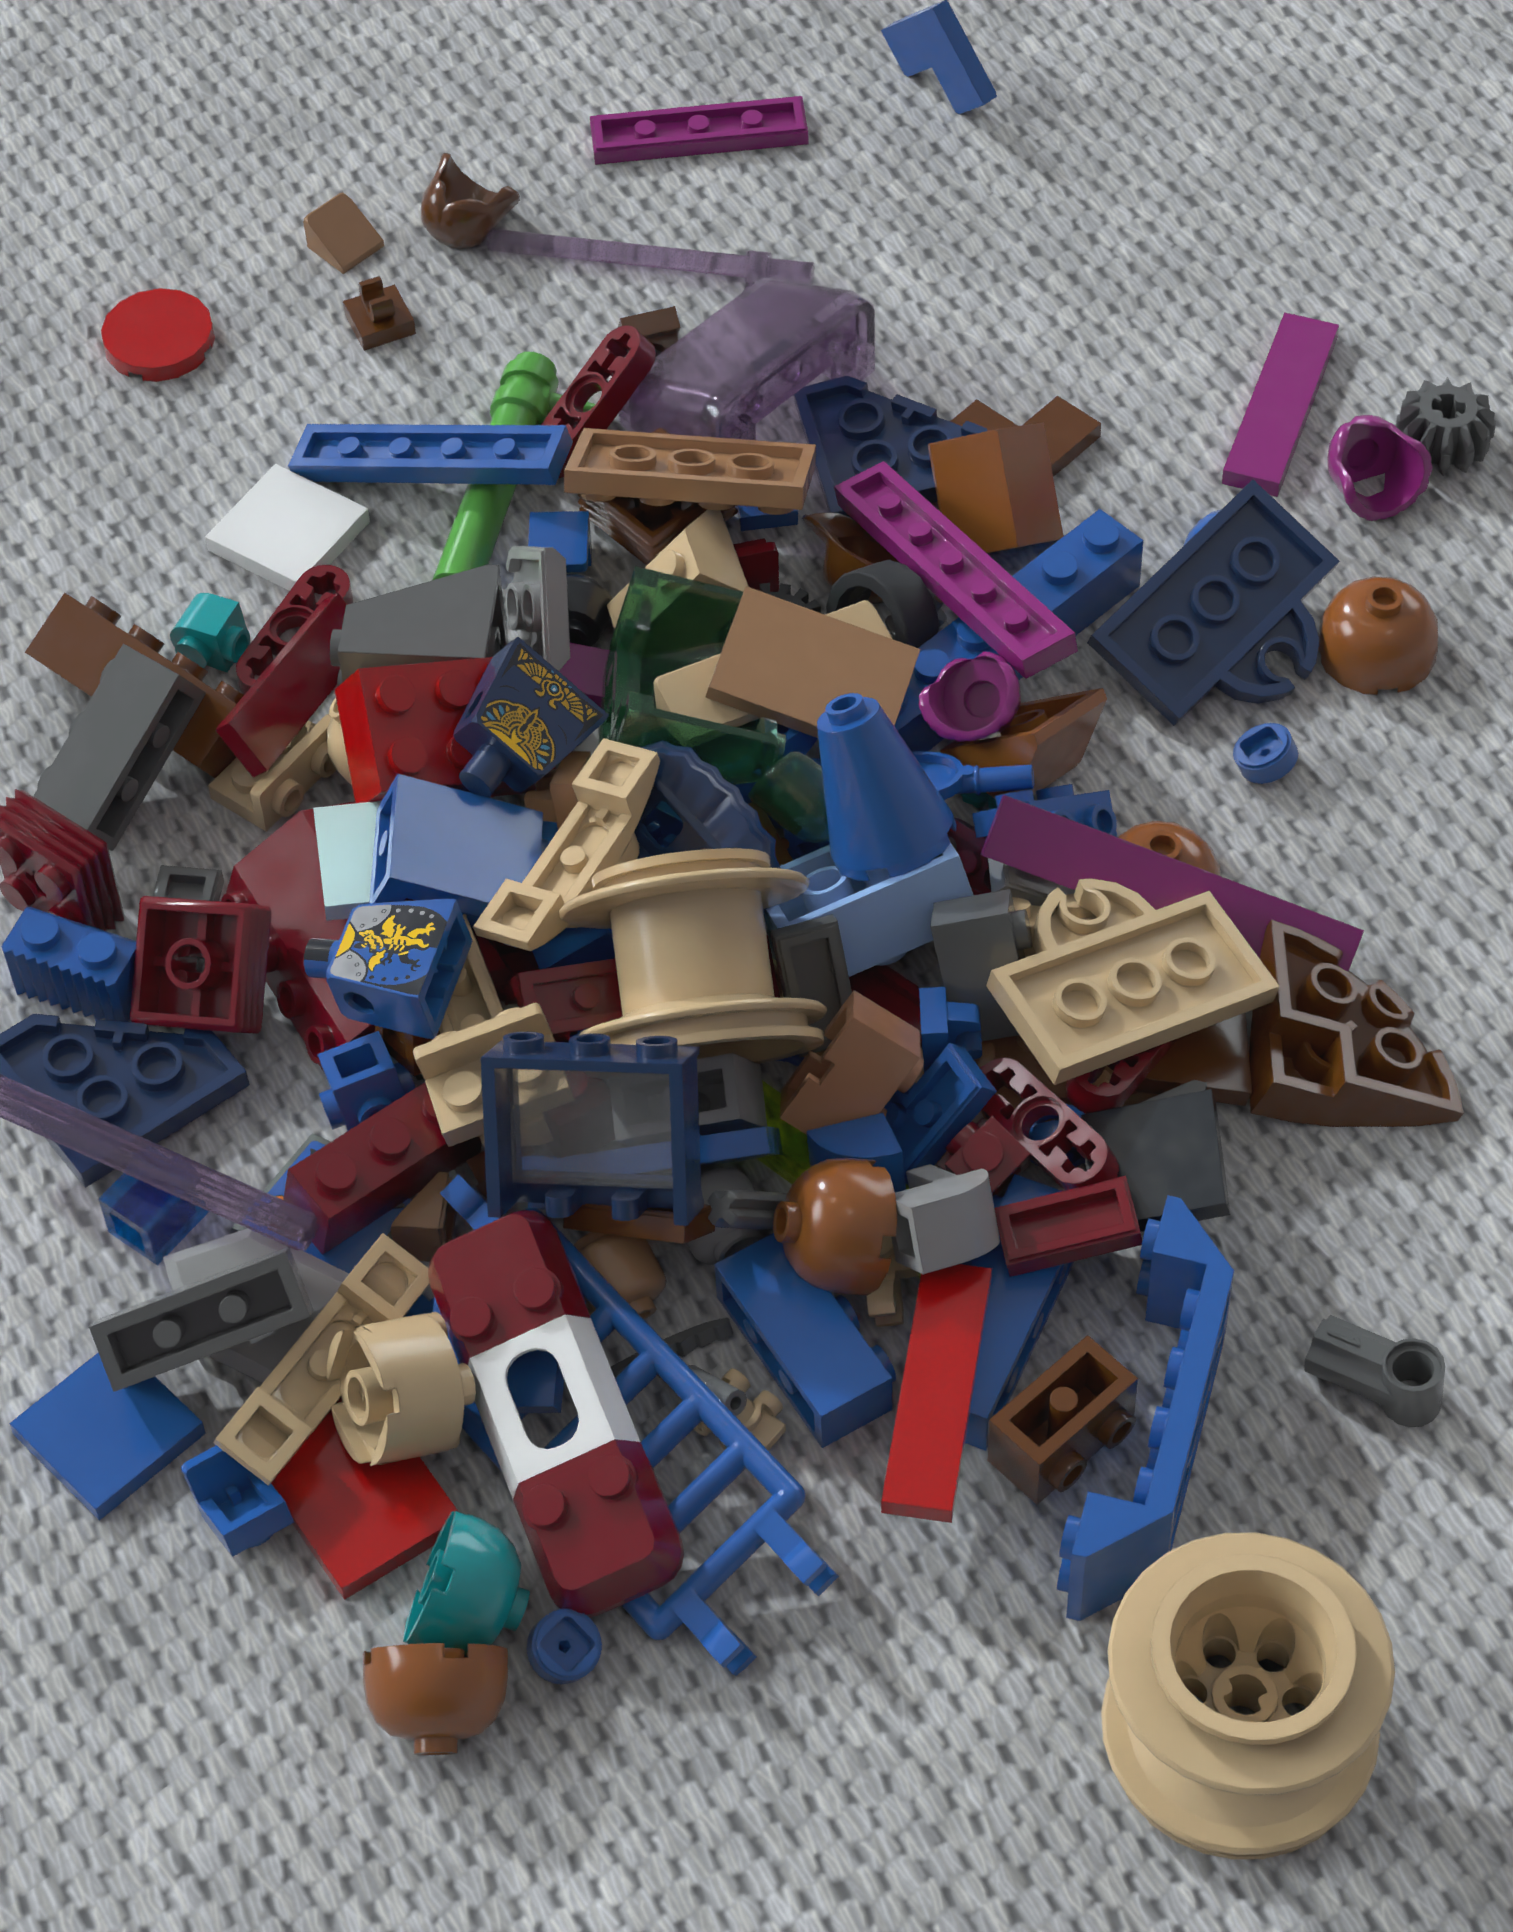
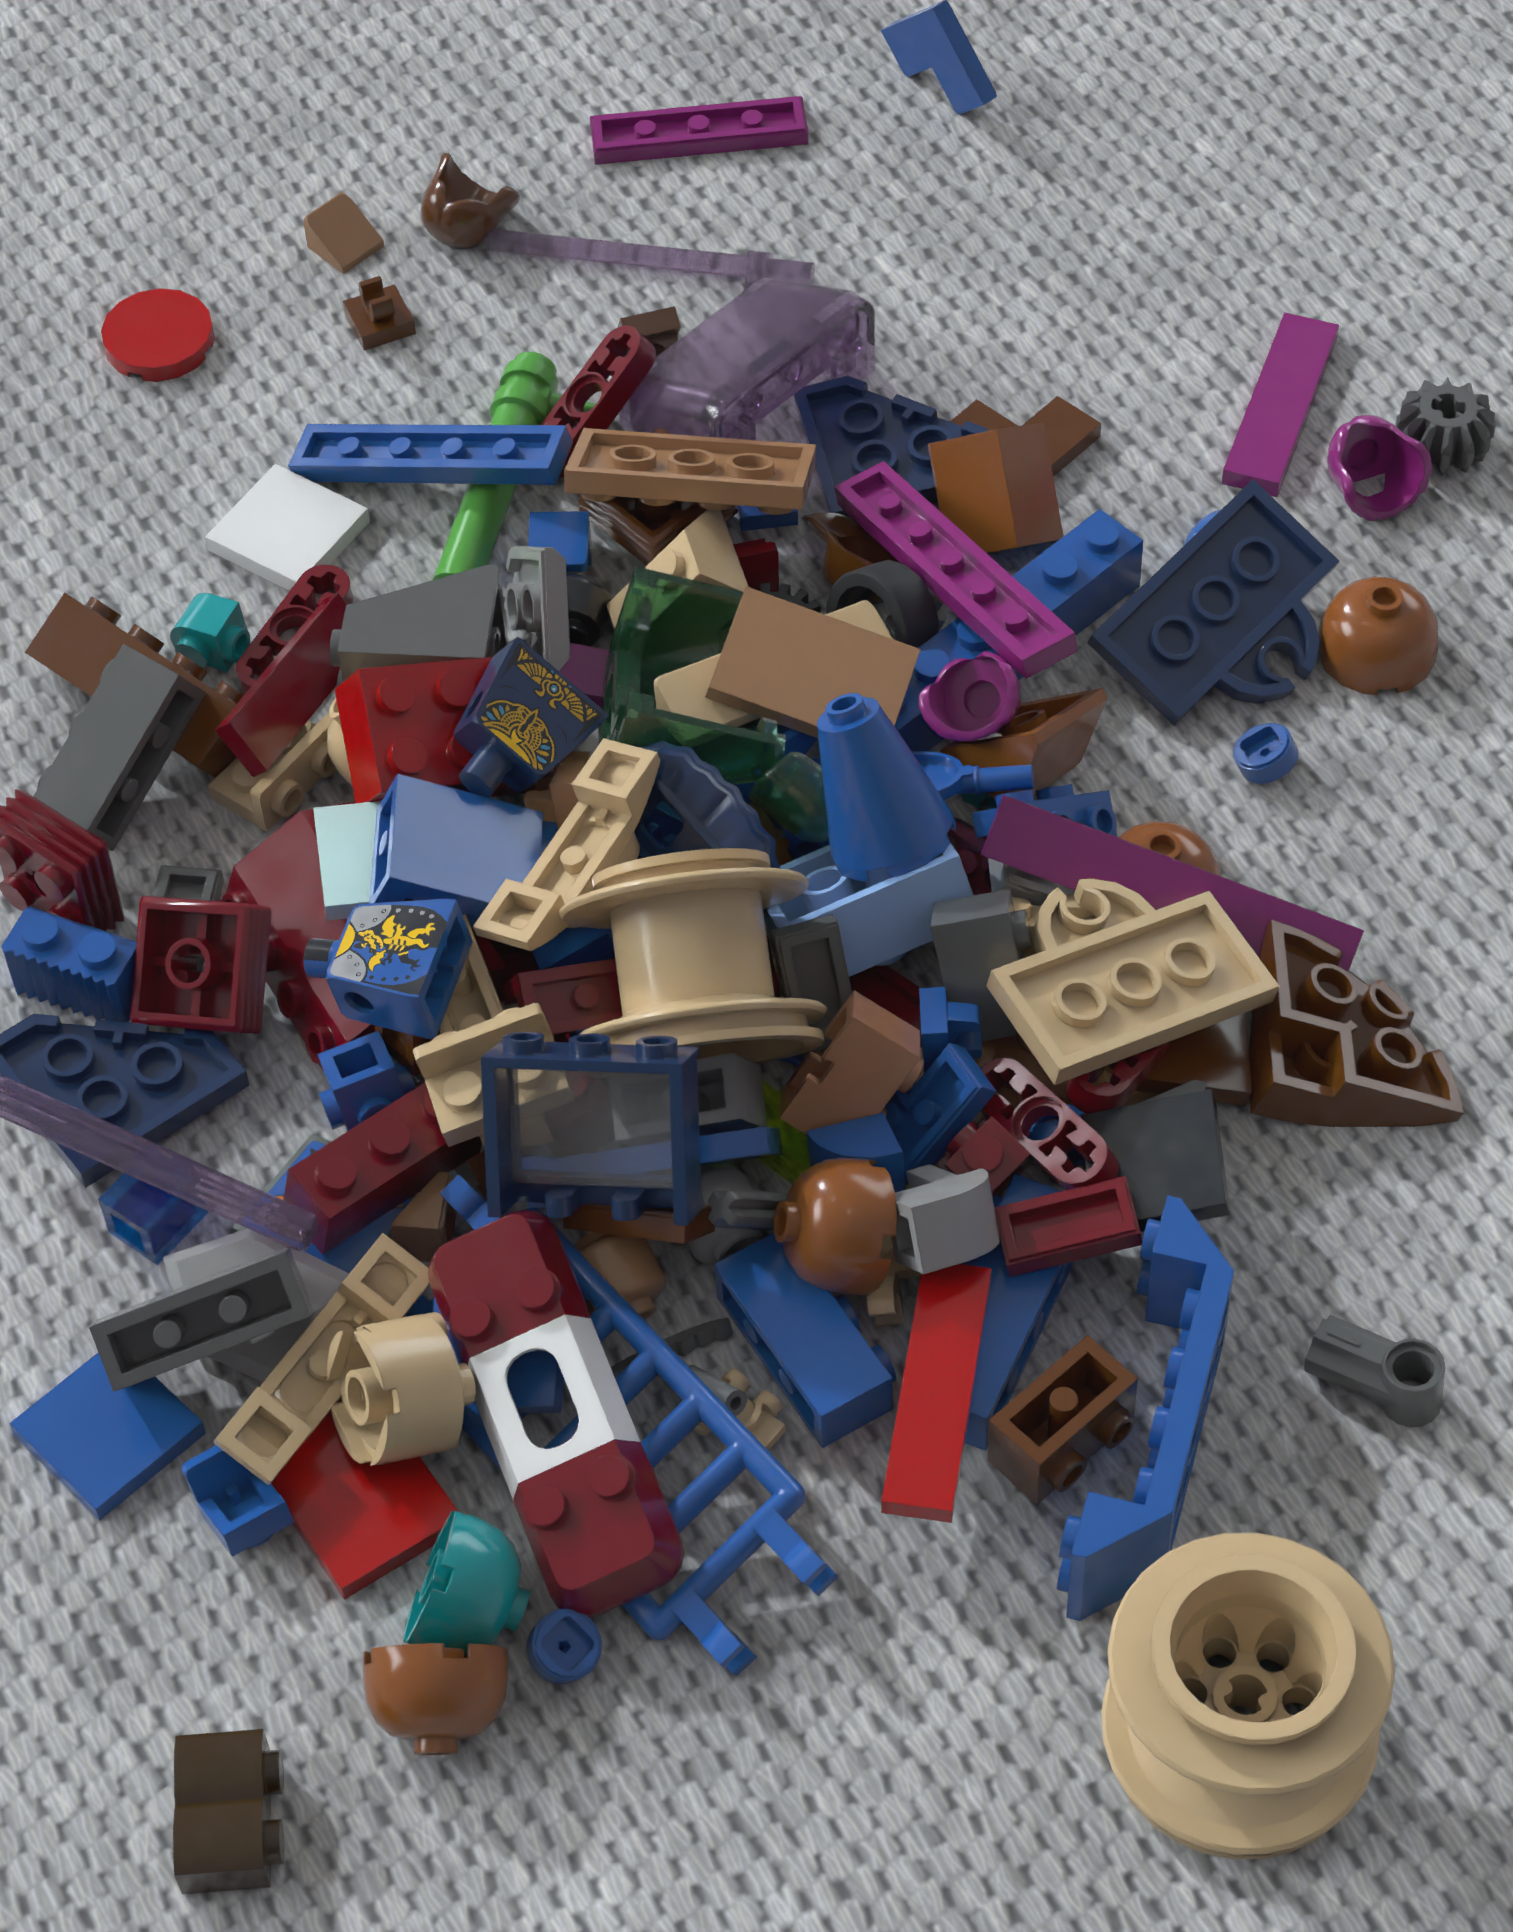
none -> dark brown brick [173,1729,285,1894]

